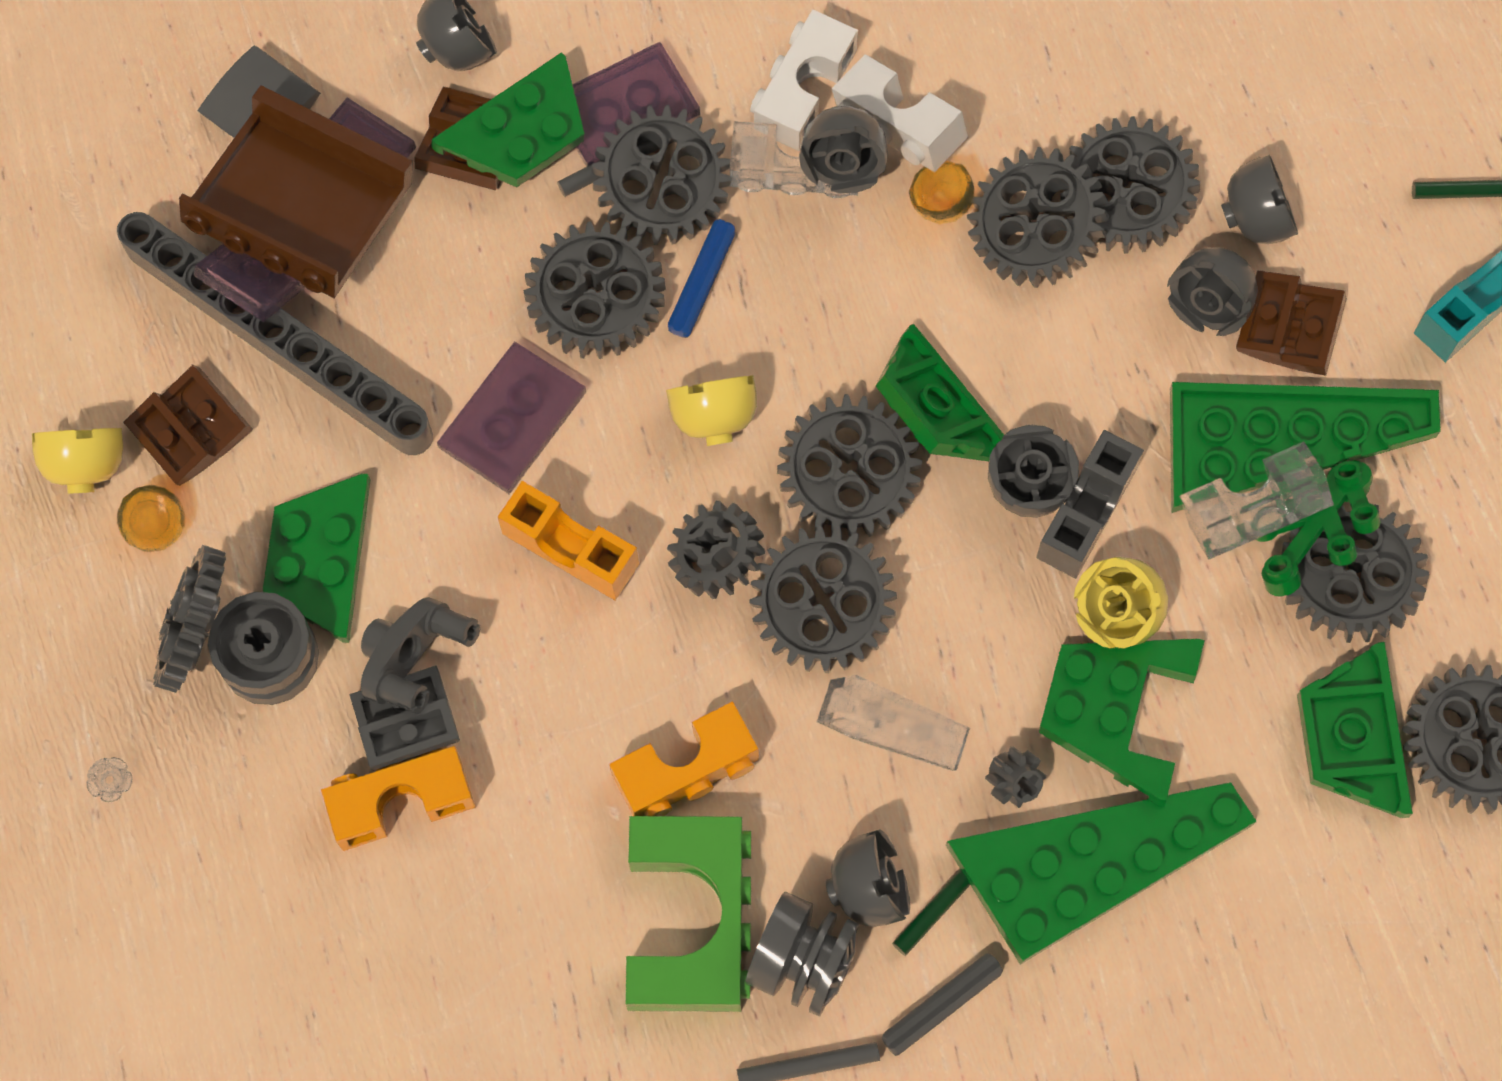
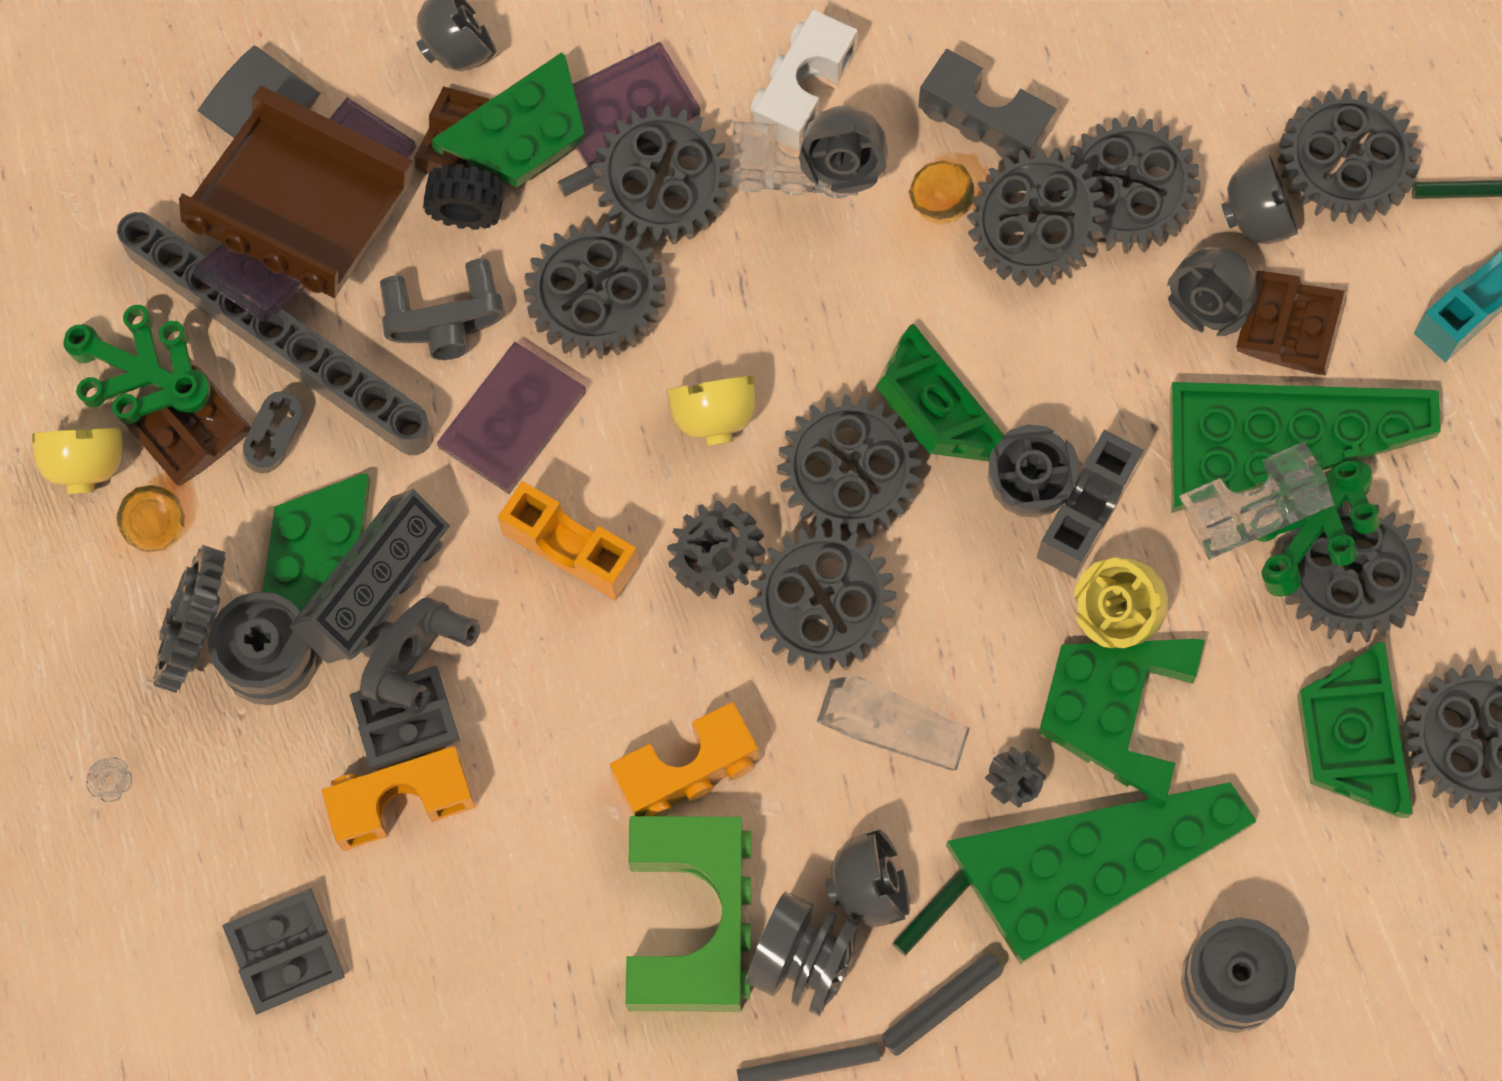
blue axle [668,219,735,338] -> none
white arch [832,54,968,173] -> none
none -> green plant [63,305,210,424]
none -> dark grey slope [222,888,345,1015]
none -> dark grey beam [243,391,302,473]
none -> dark grey brick [289,489,450,664]
none -> dark grey connector [380,259,504,360]
none -> black tyre [423,164,504,230]
none -> dark grey arch [918,48,1057,163]
none -> dark grey wheel [1181,917,1296,1033]
none -> dark grey gear [1277,89,1421,224]

